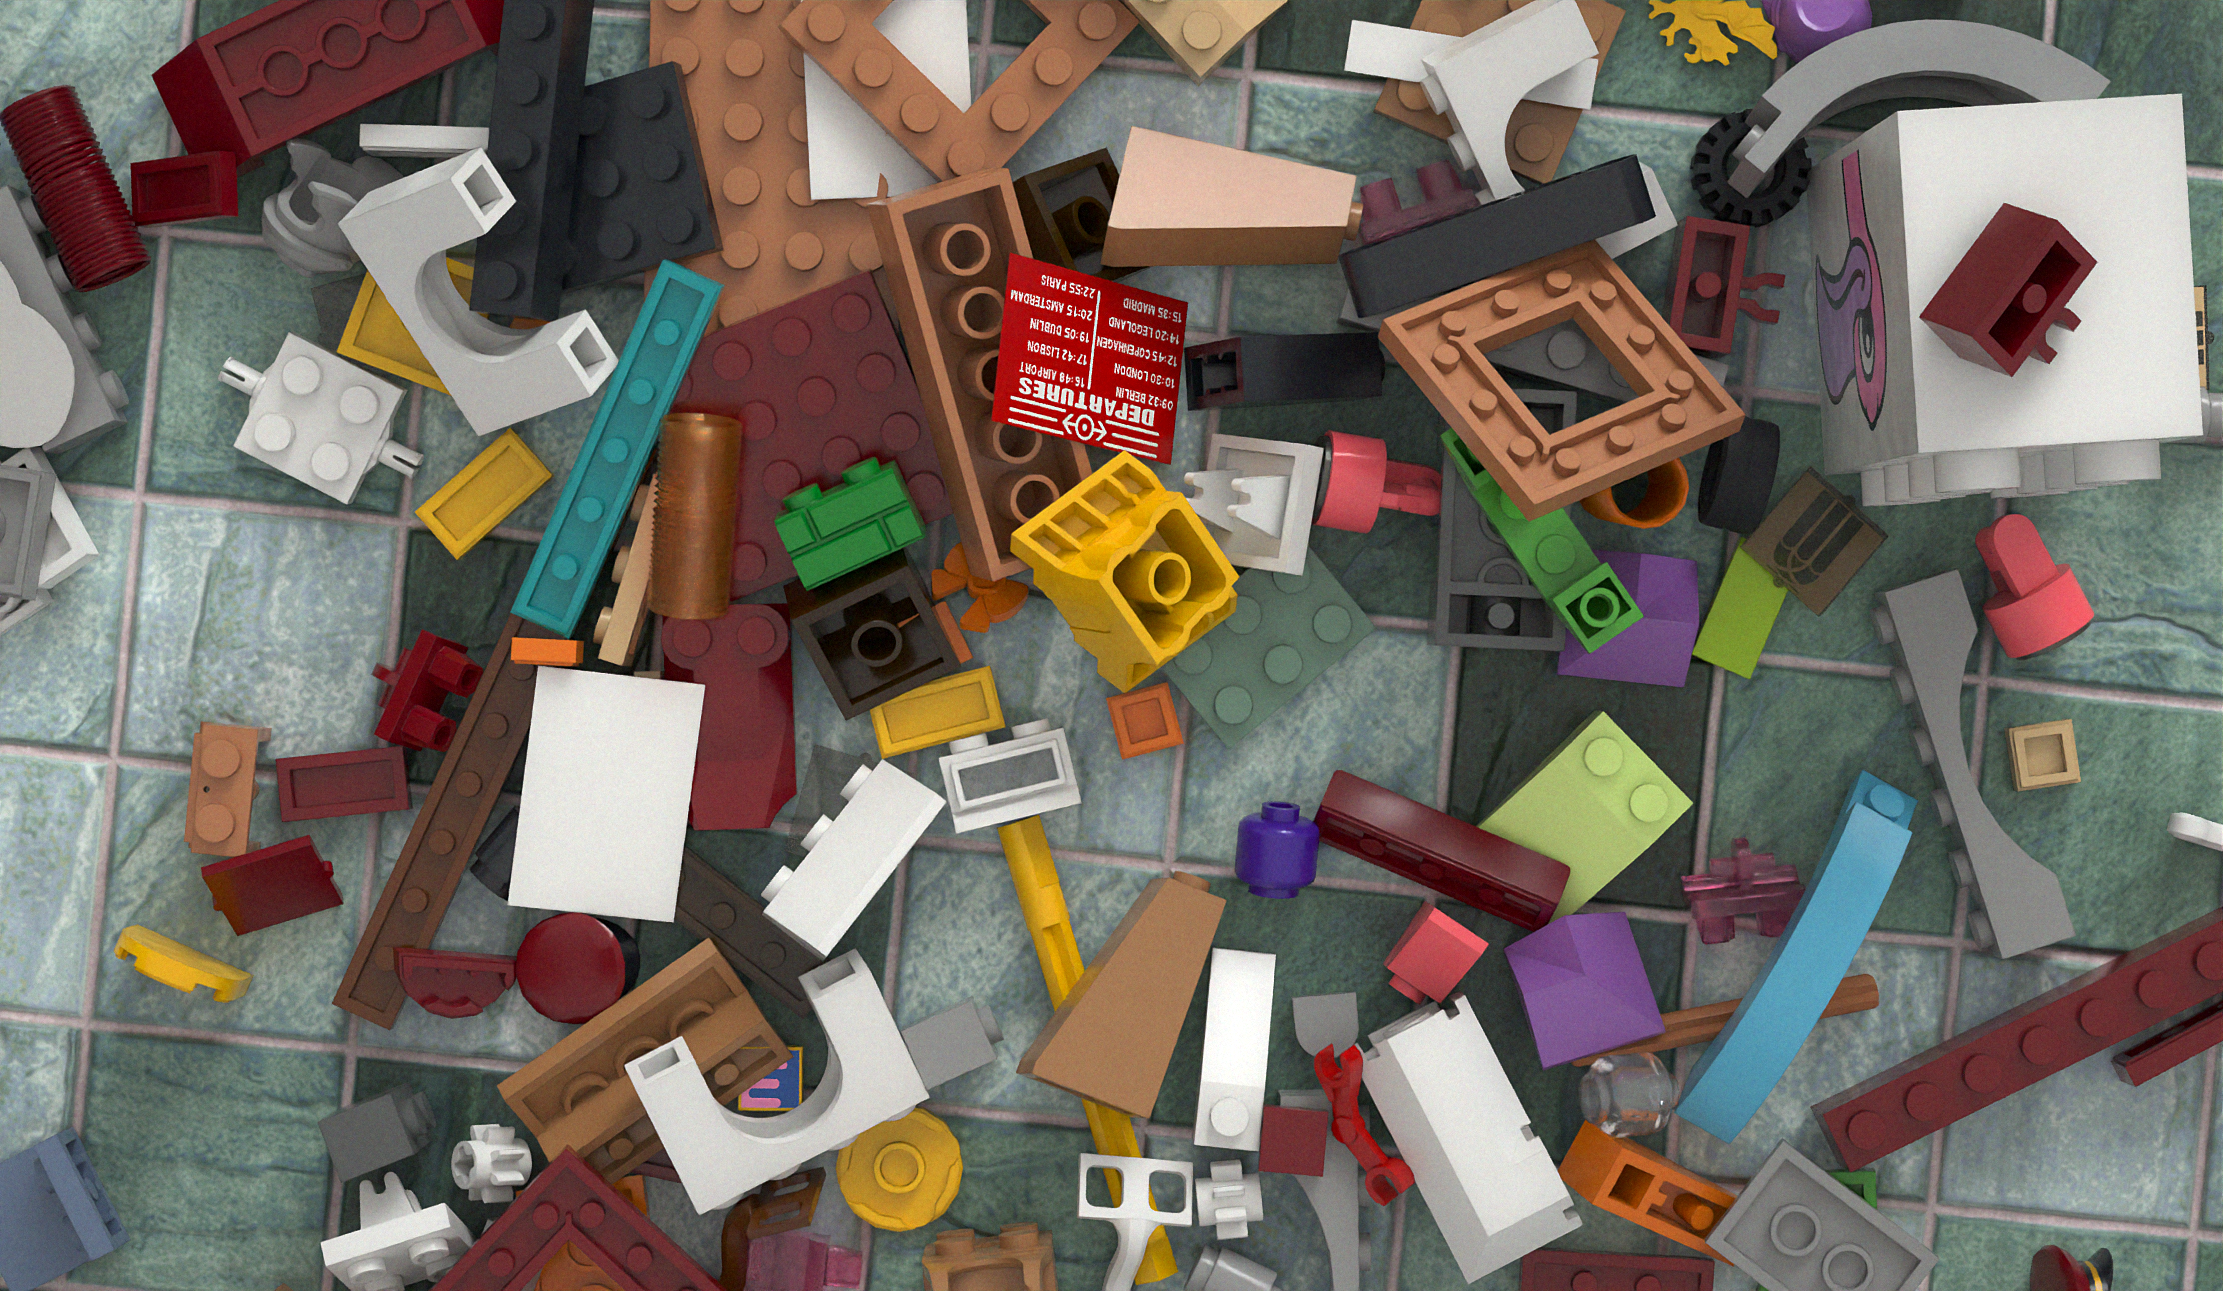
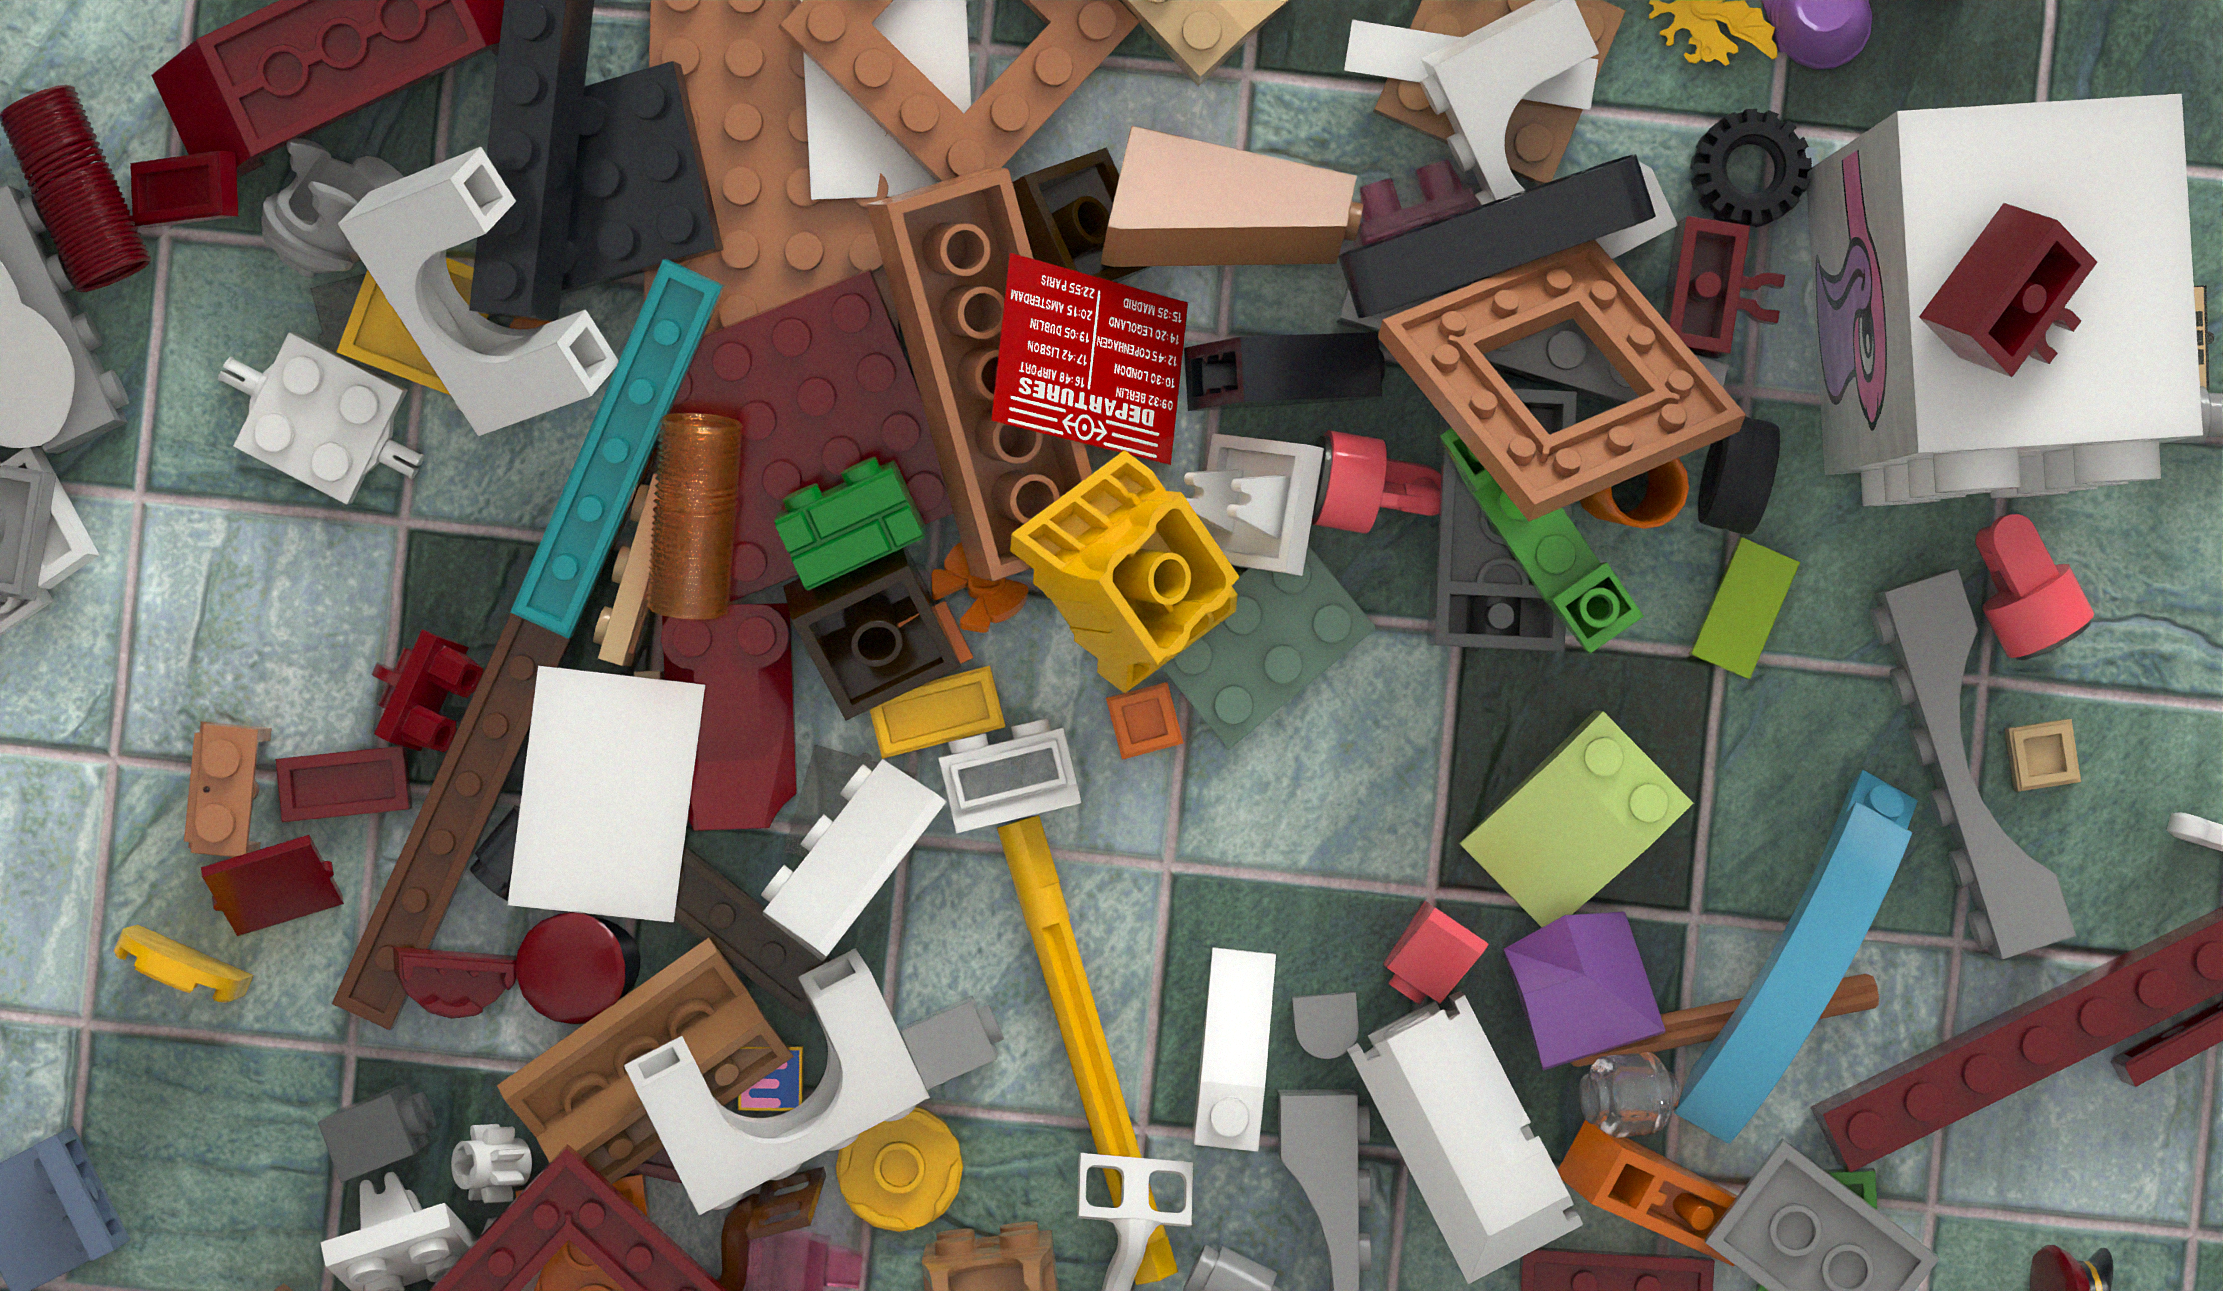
white tile [359,124,490,159] -> none
yellow tile [415,428,555,560] -> none
orange tile [511,637,584,666] -> none
medium nougat slope [1016,871,1227,1119] -> none
white gear [1195,1159,1263,1240] -> none
dark purple head [1235,801,1320,899] -> none
dark red tile [1258,1104,1329,1177] -> none
dark red slope [1313,770,1570,932] -> none
red piece [1314,1043,1415,1206] -> none
medium lavender slope [1556,549,1699,687] -> none
clear pink hips [1681,837,1806,945] -> none
light grey arch [1727,19,2111,198] -> none
clear smoke piece [1740,466,1889,617] -> none

